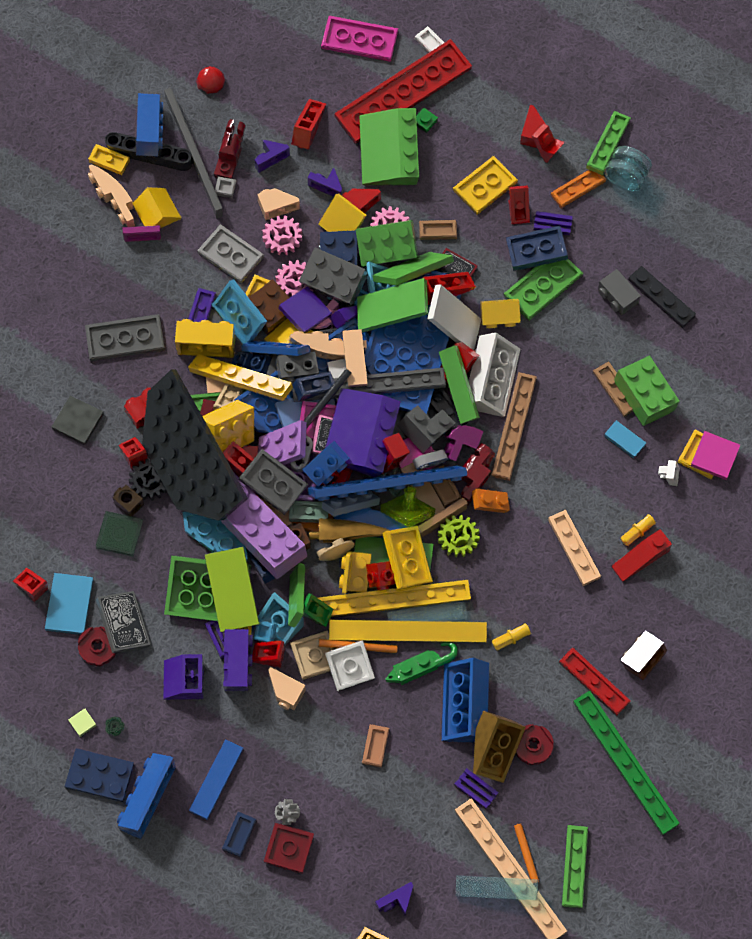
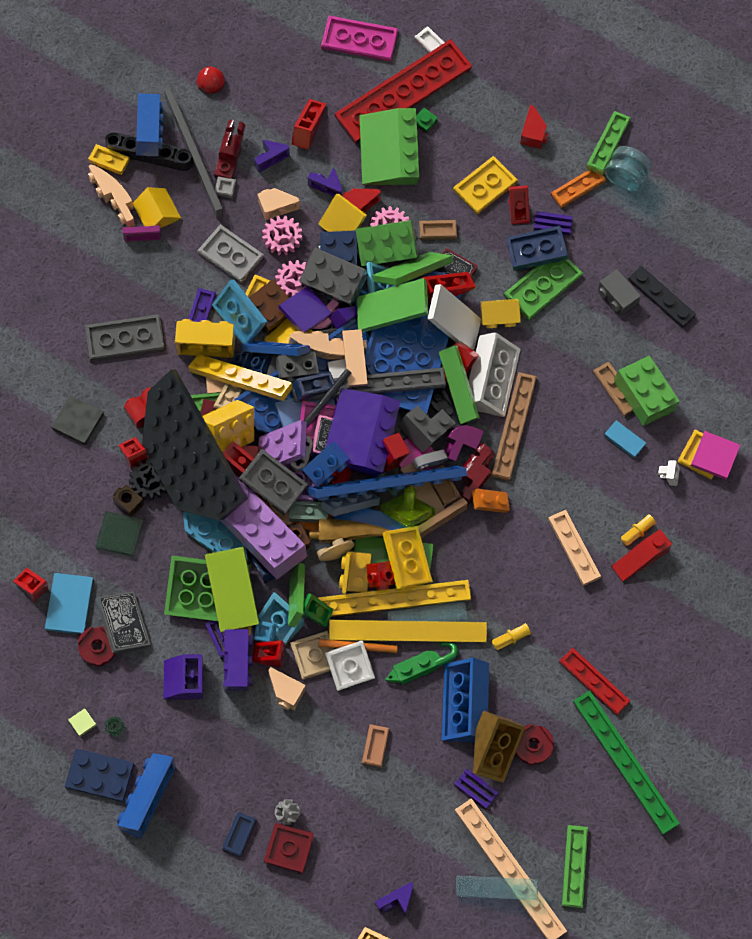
blue tile [189,739,244,820] -> none
lime gear [438,515,480,557] -> none
orange bar [514,824,539,884] -> none
red slope [532,124,565,163] -> none
brick [621,630,667,680] -> none

